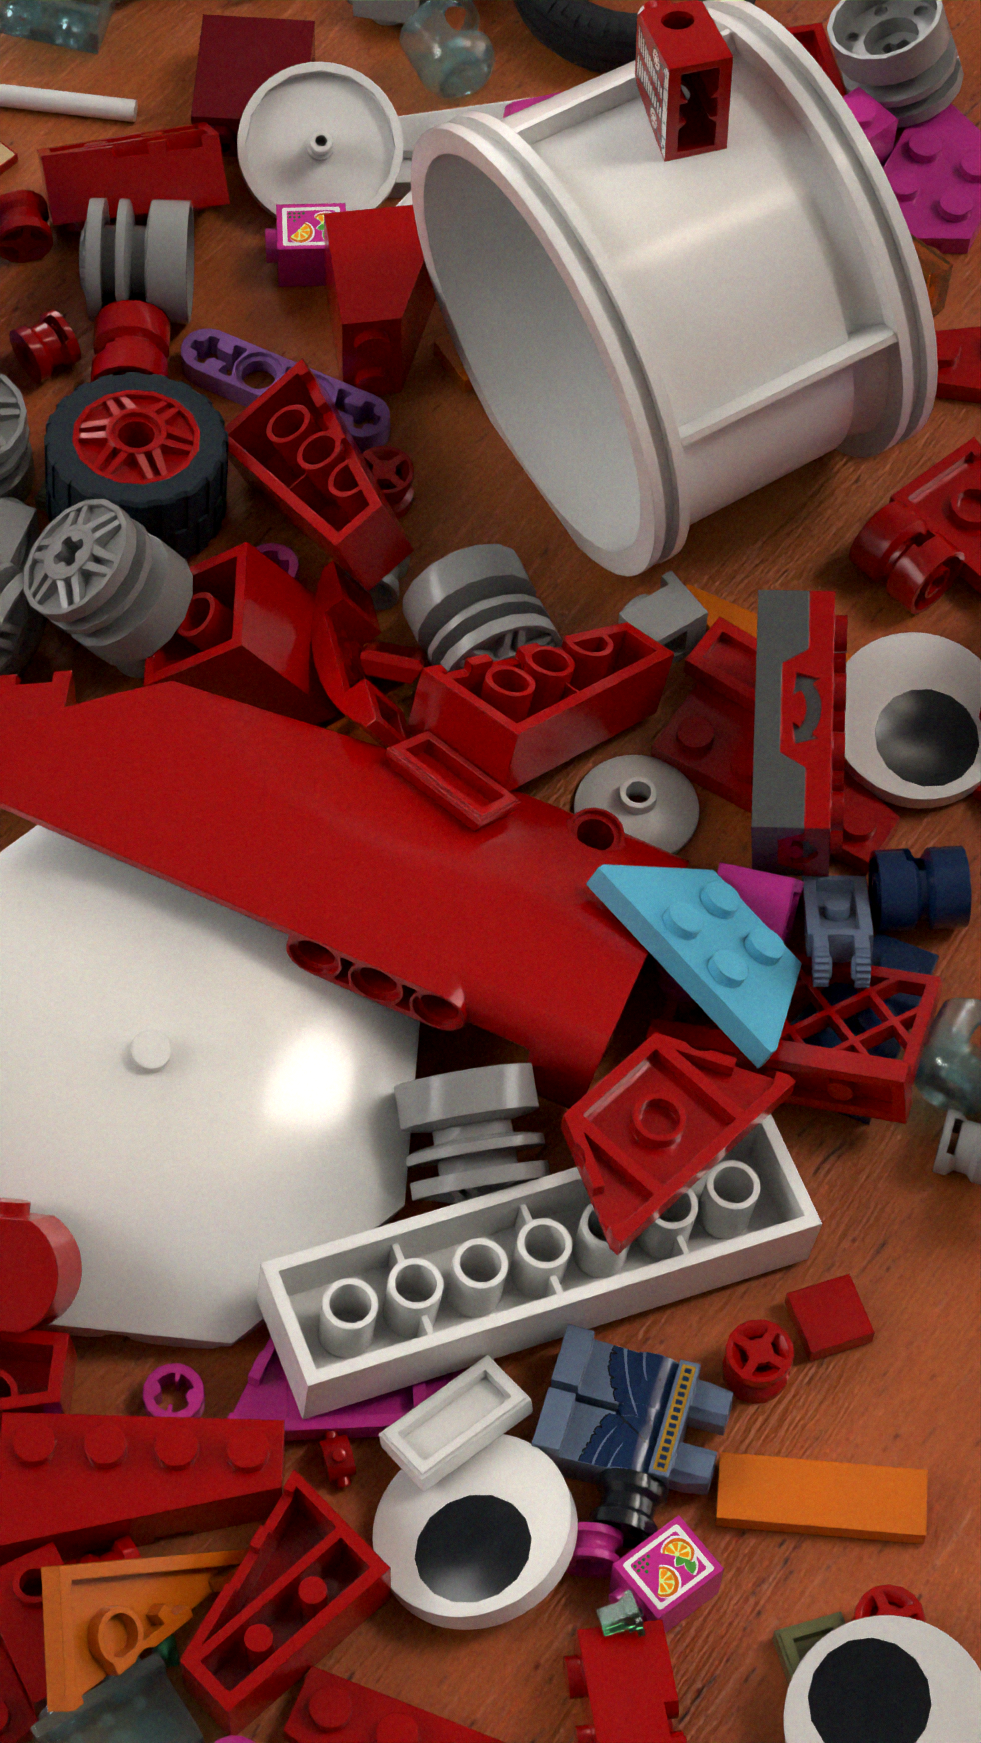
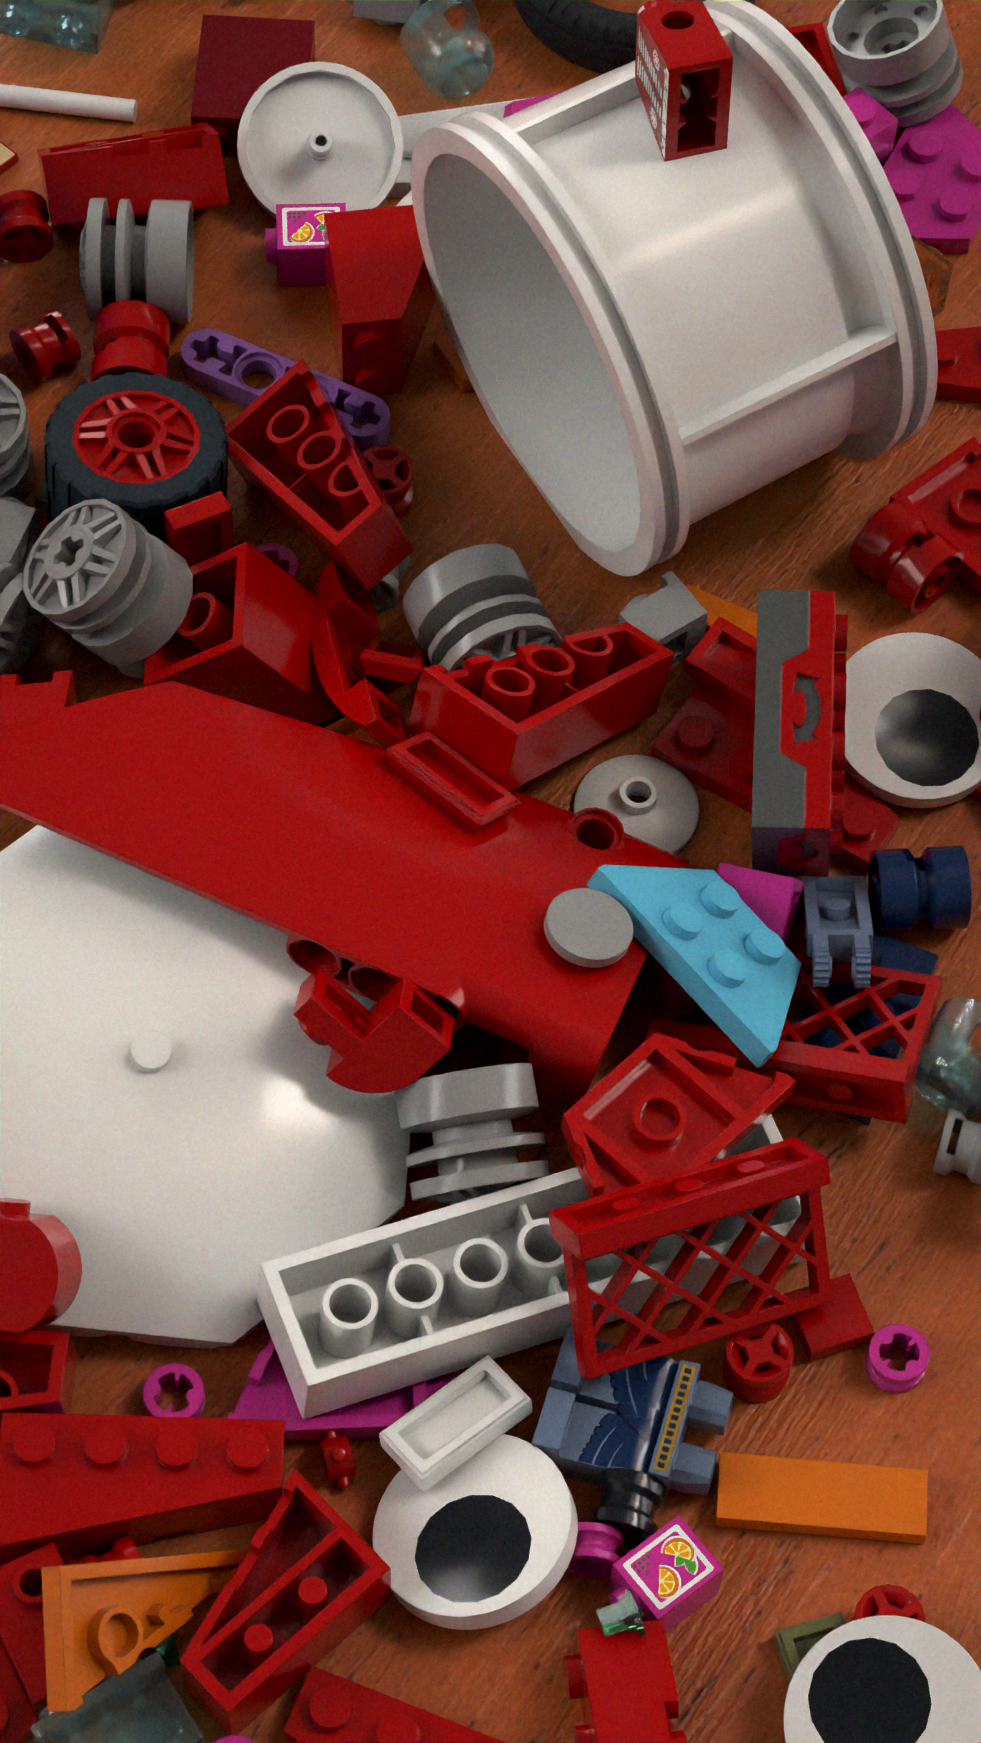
none -> red tile [164,491,233,567]
none -> red brick [293,968,455,1094]
none -> light grey piece [544,888,633,968]
none -> red fence [548,1137,832,1380]
none -> dark pink bush [865,1324,930,1394]

